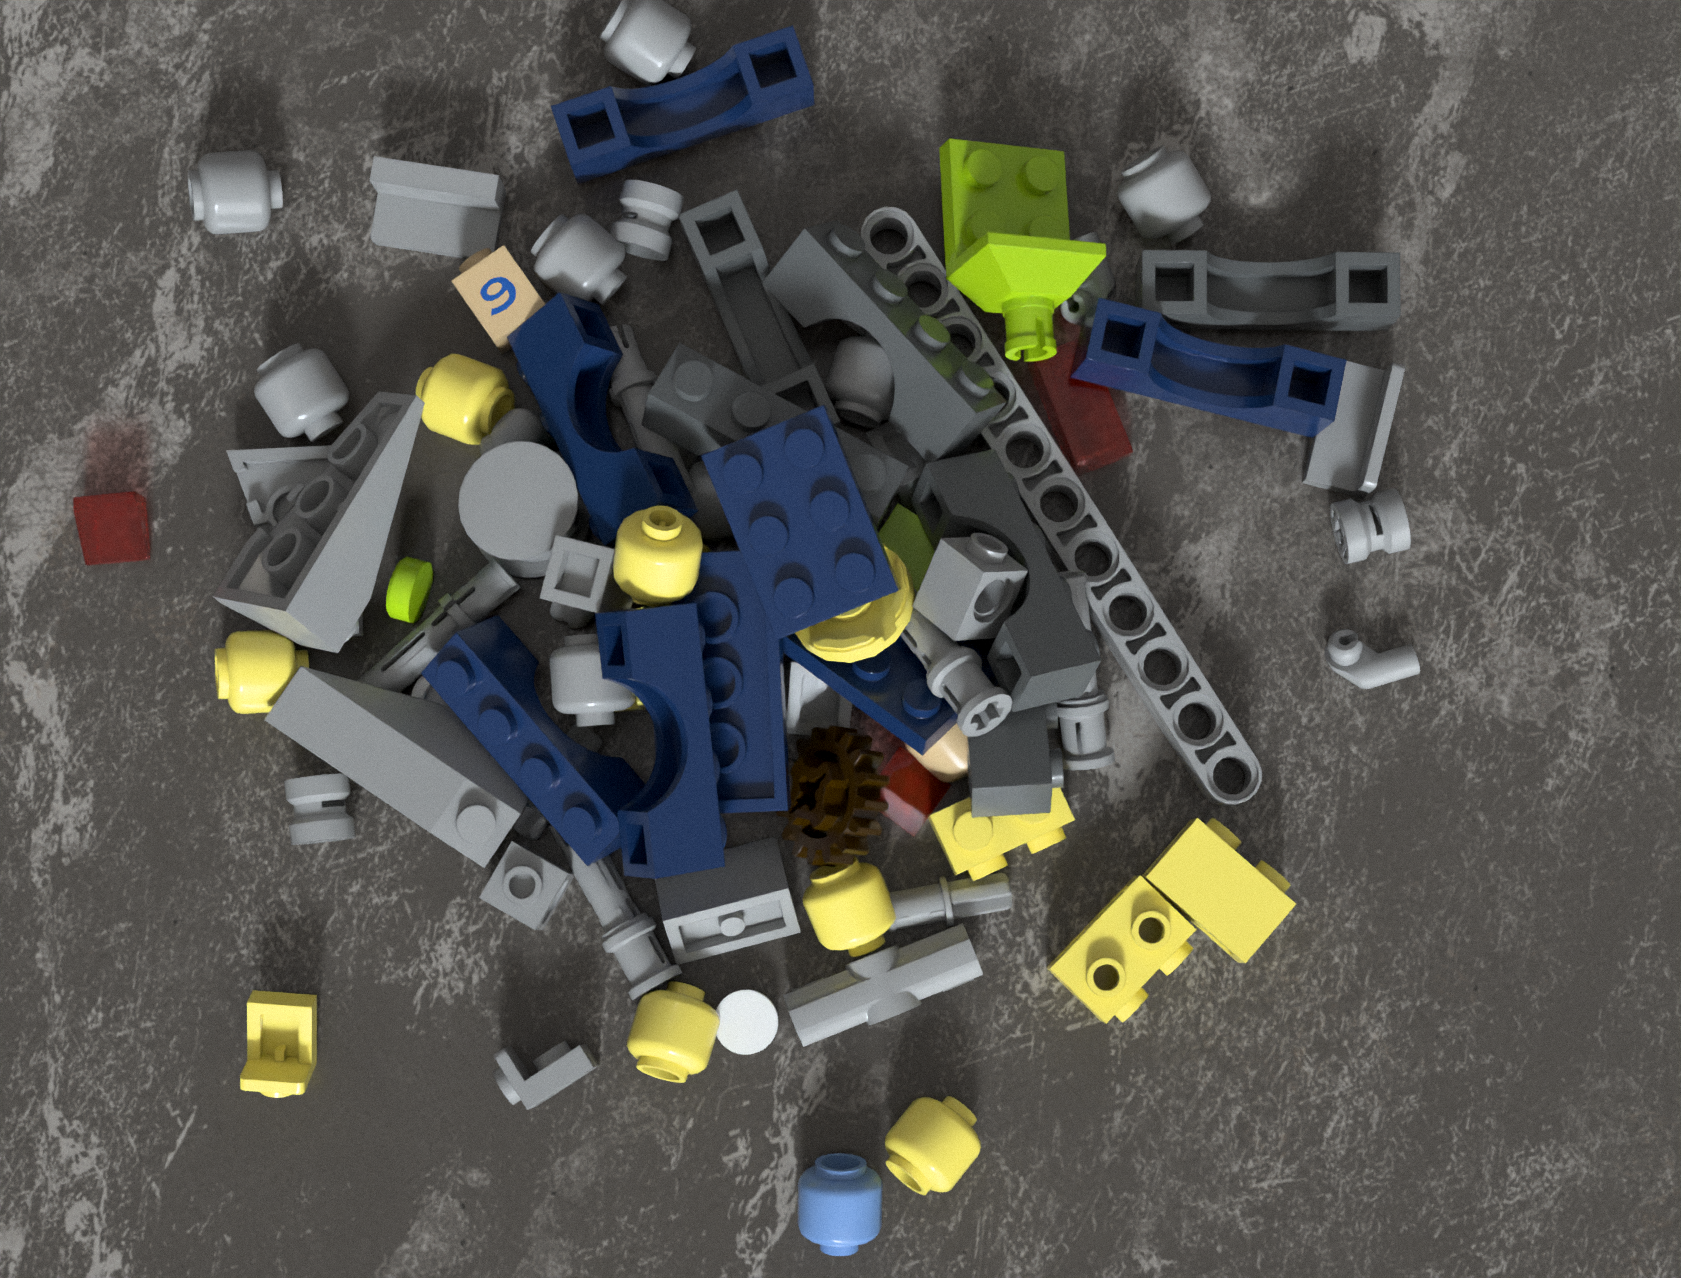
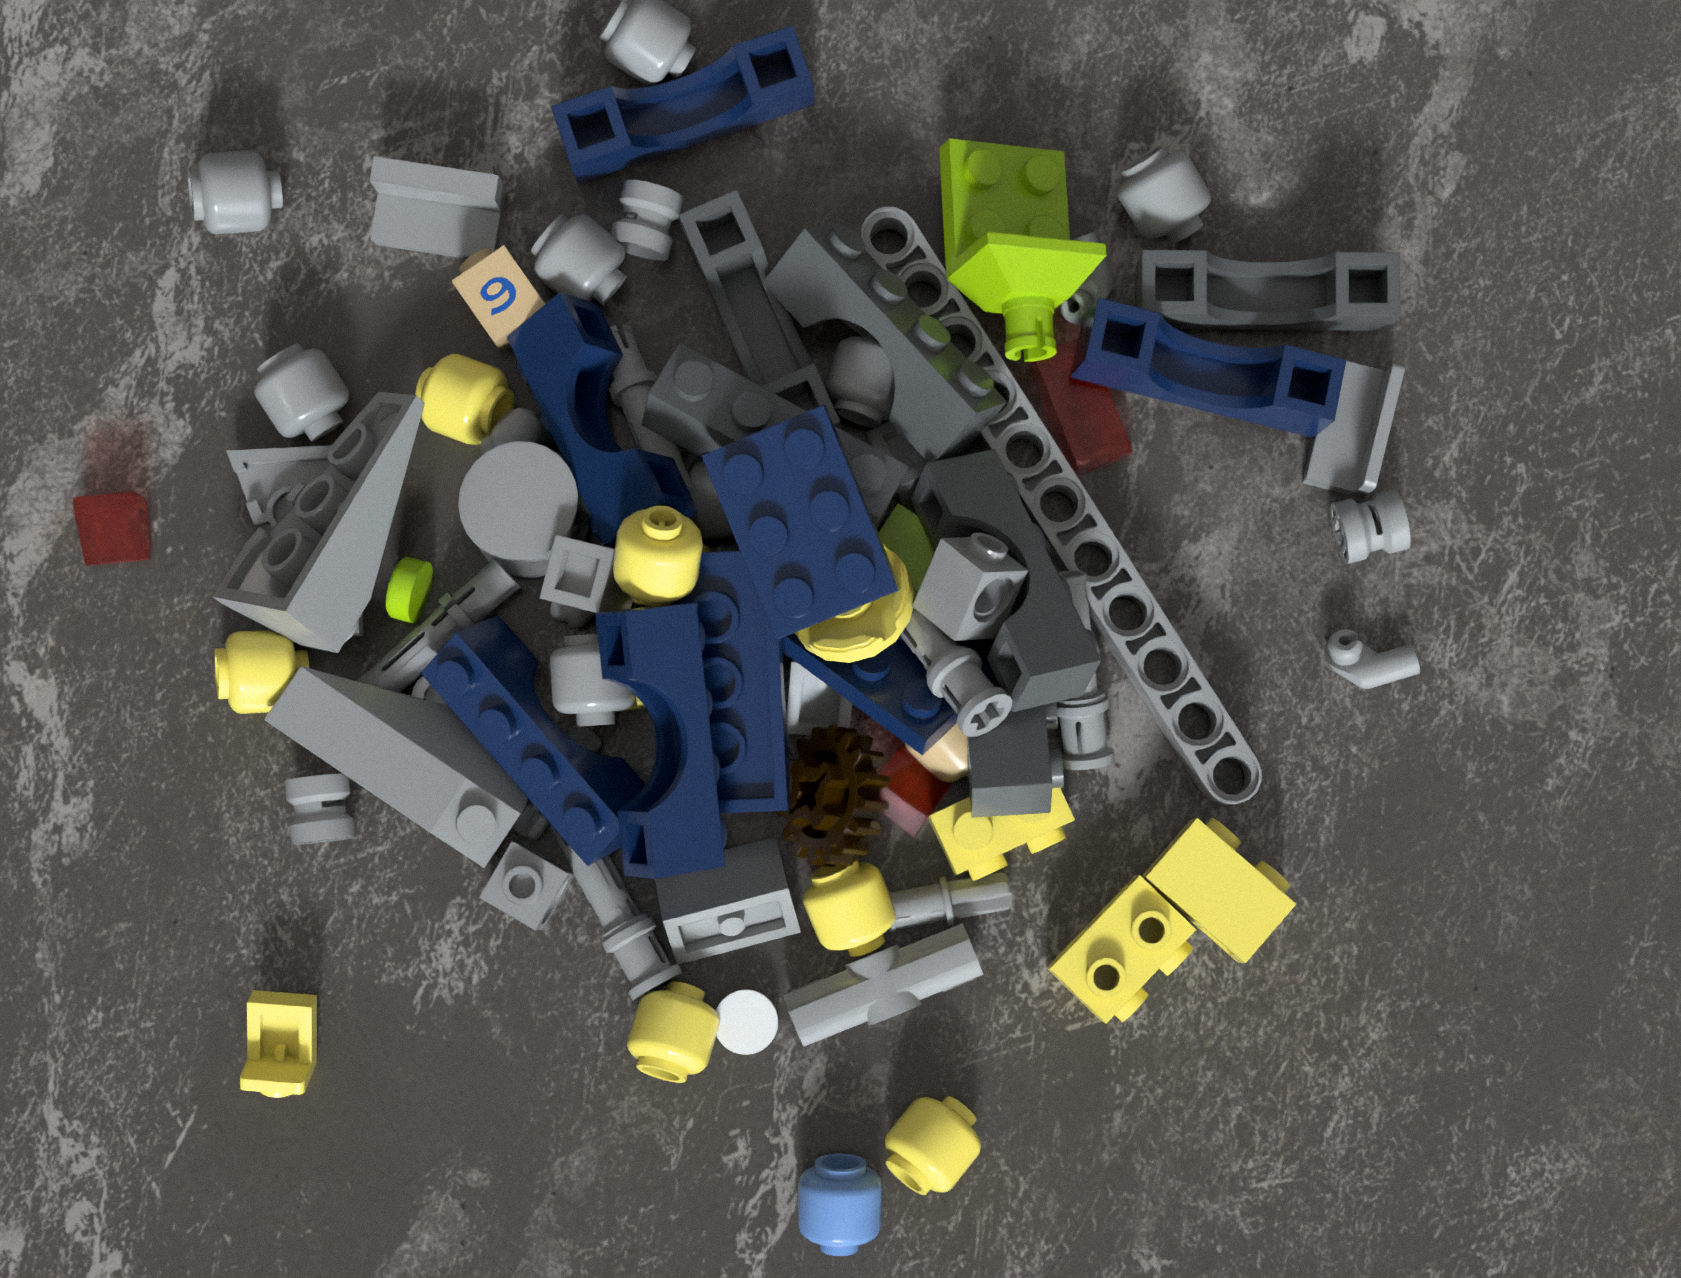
light grey bracket [493,1041,600,1110] -> none

